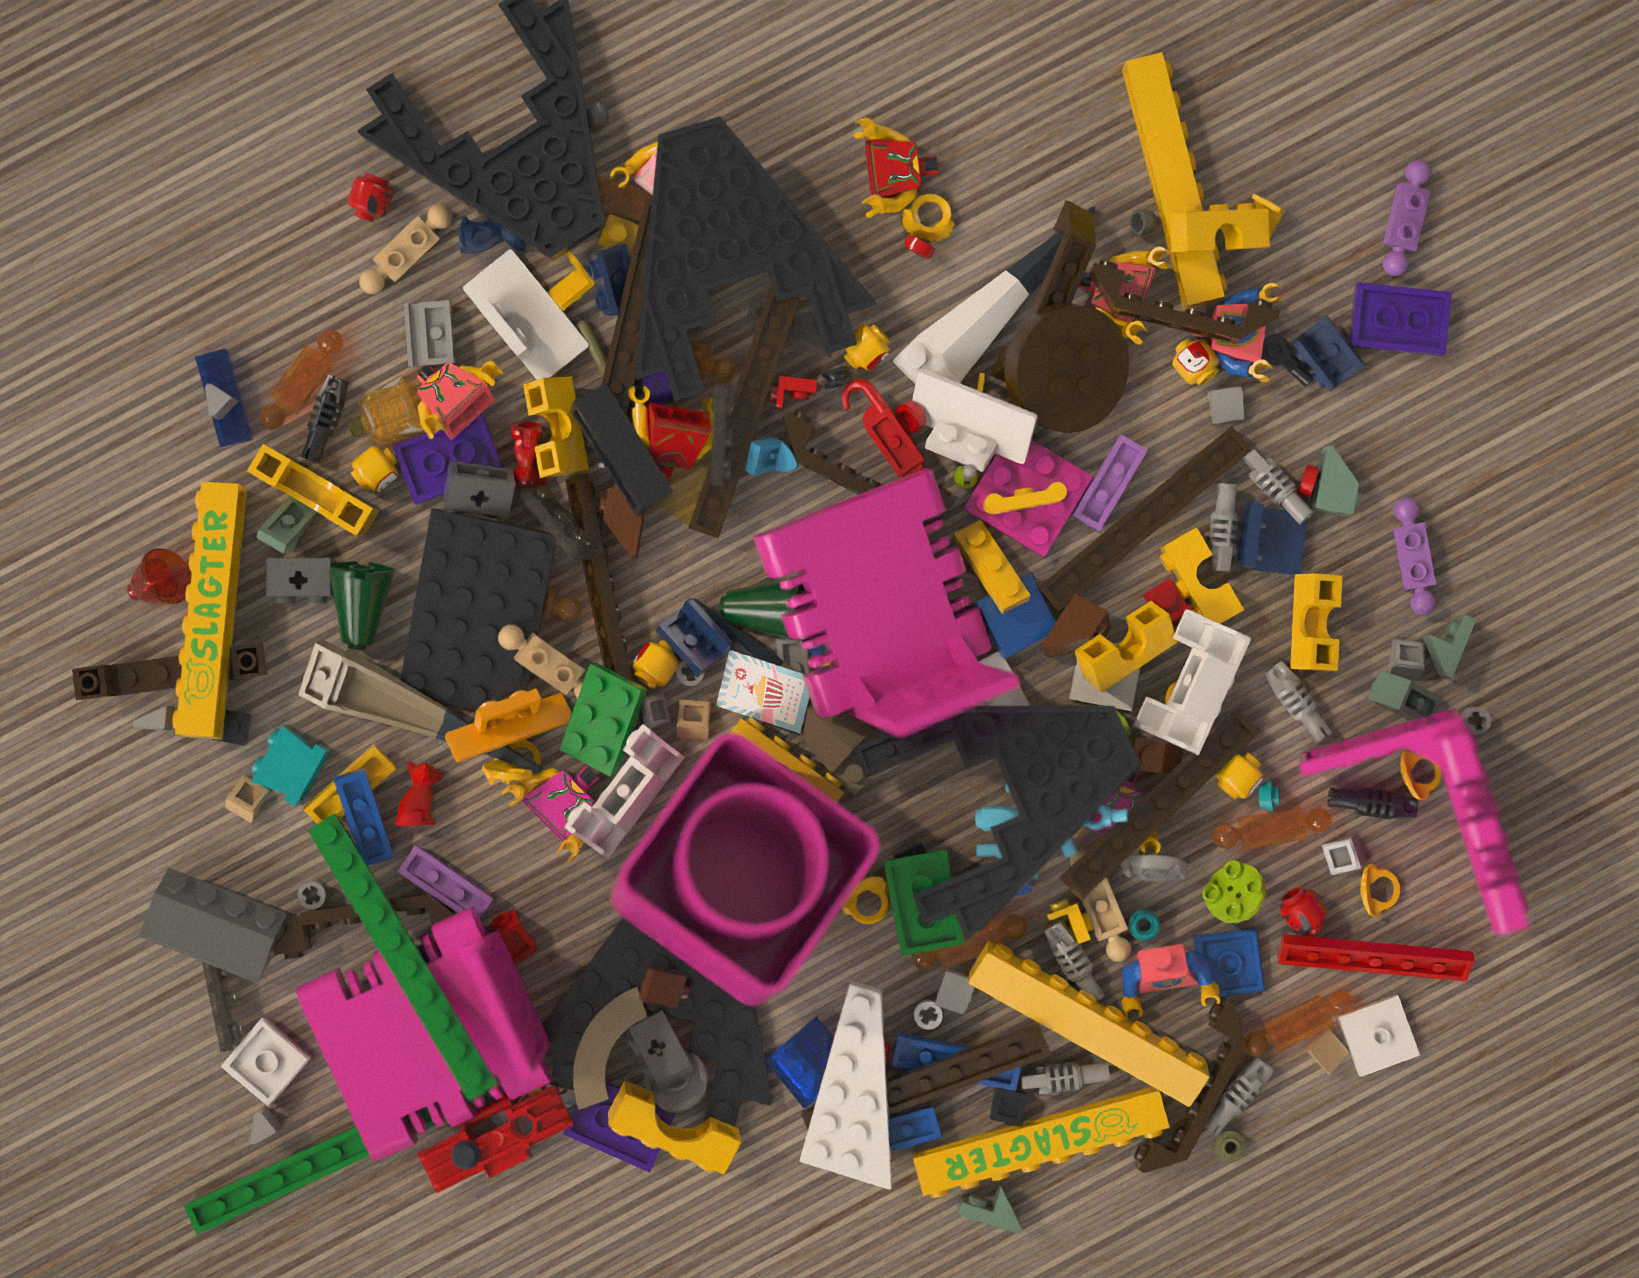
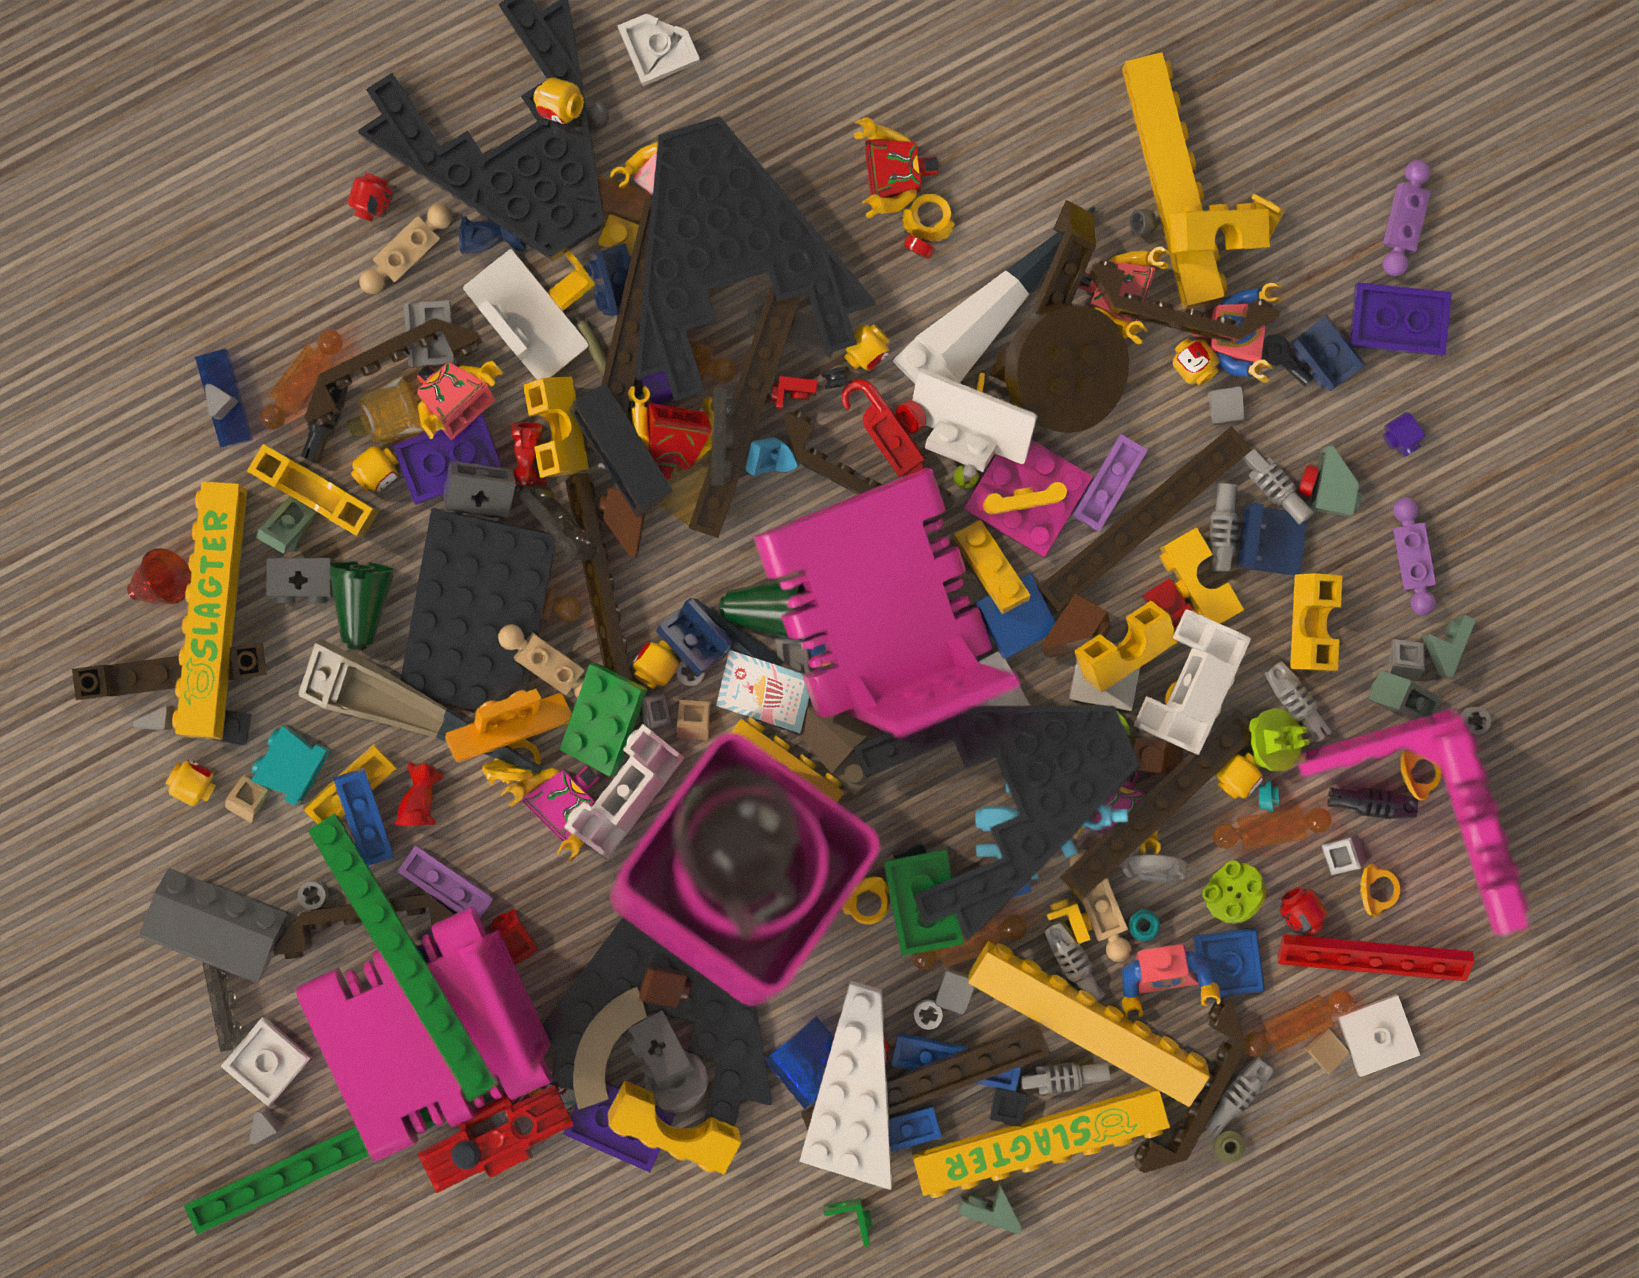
none -> yellow head [165,759,216,806]
none -> dark brown slope [305,318,483,427]
none -> yellow head [534,77,584,124]
none -> white plate [618,14,700,86]
none -> clear smoke windscreen [674,768,800,939]
none -> green bracket [824,1197,873,1247]
none -> lime plate [1249,708,1309,772]
none -> dark purple plate [1382,412,1426,457]

